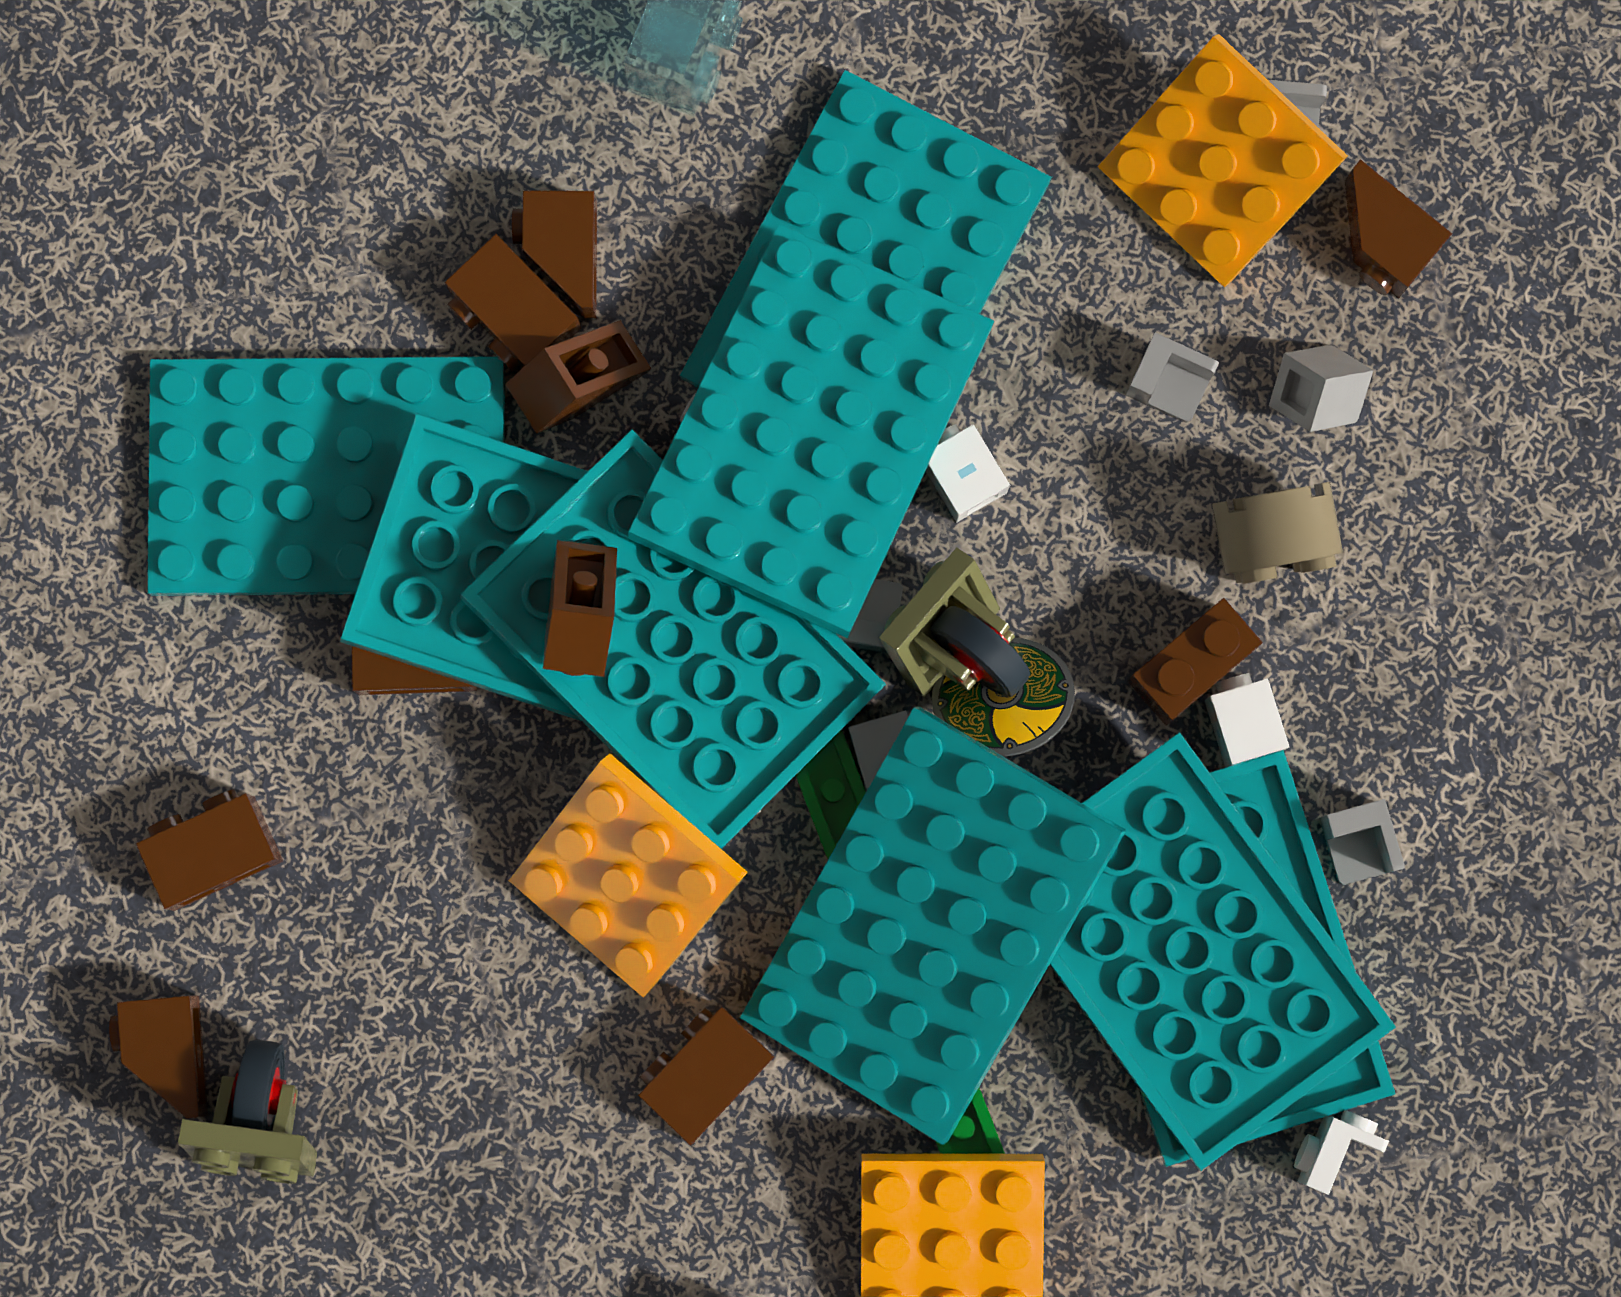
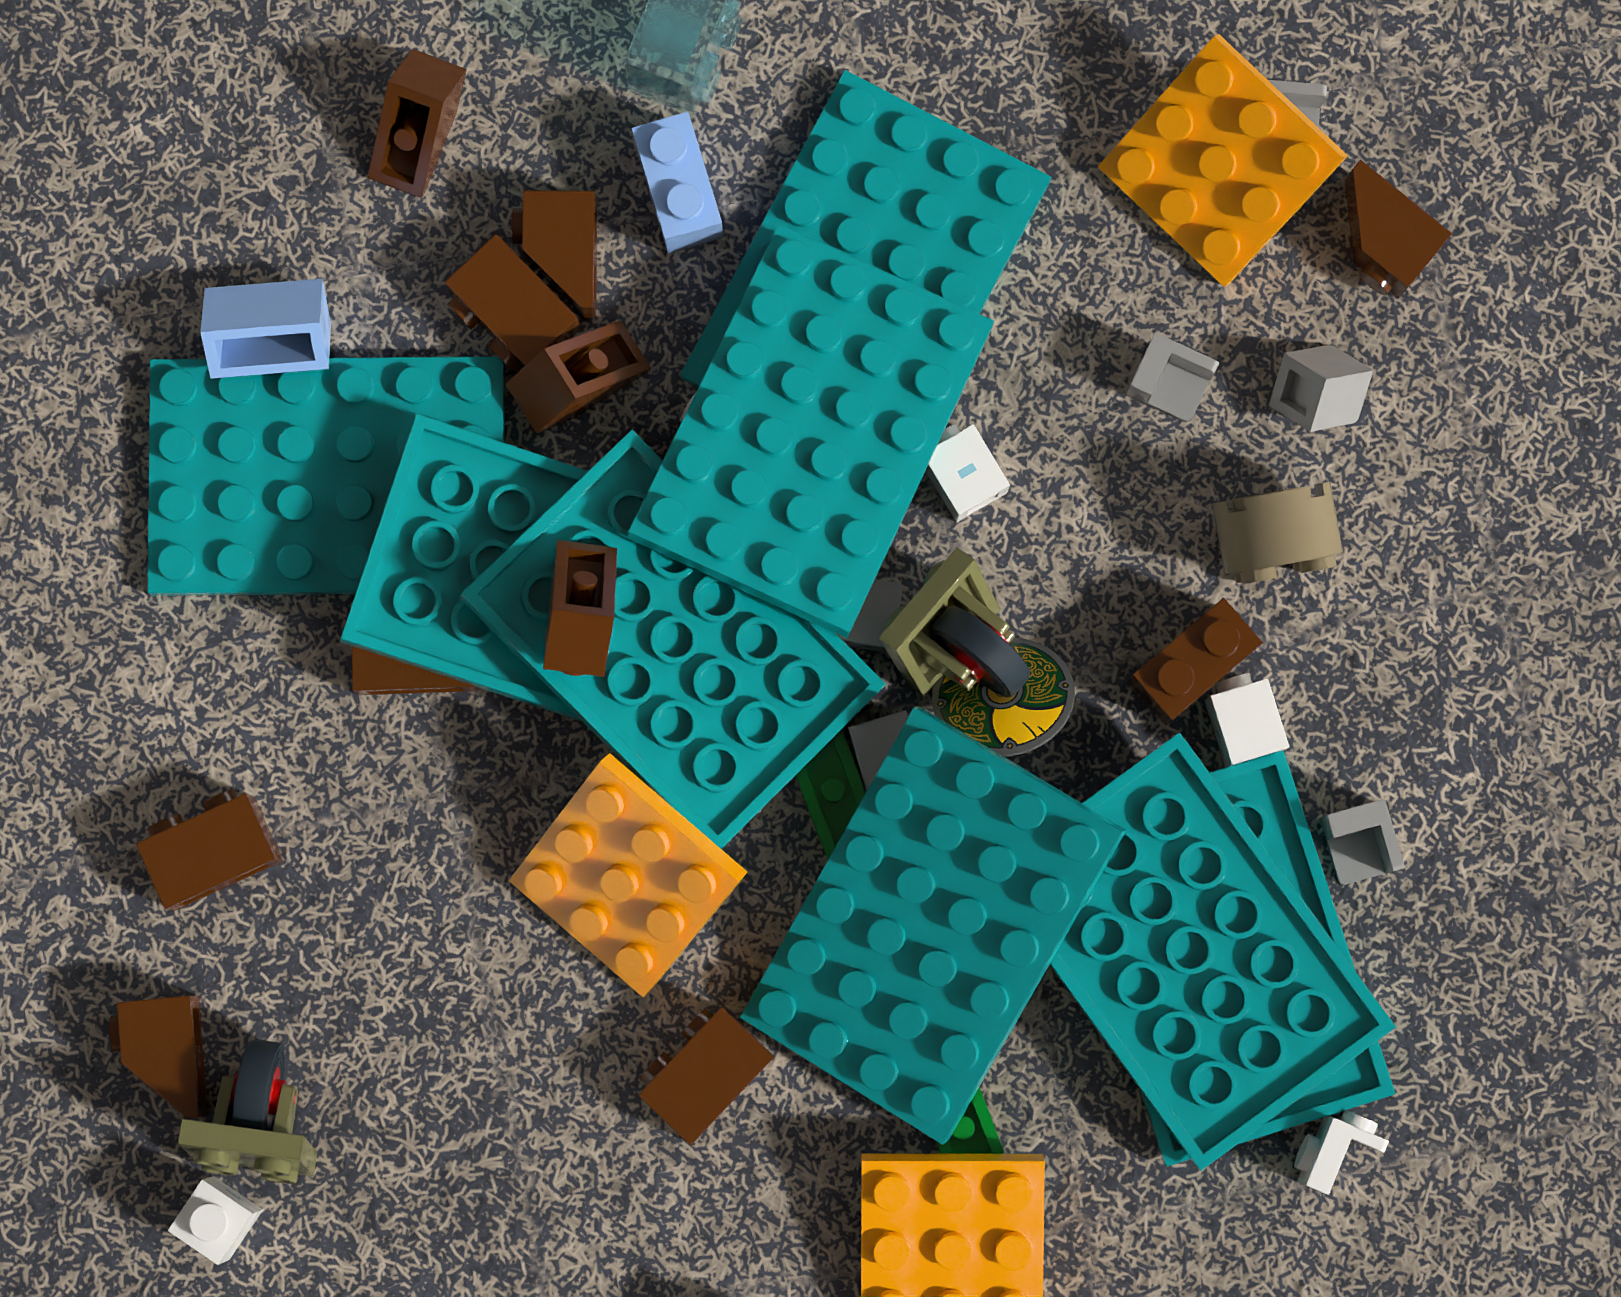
none -> white brick [168,1176,263,1265]
none -> light blue brick [200,278,331,379]
none -> reddish brown slope [367,49,467,198]
none -> light blue brick [632,112,724,254]

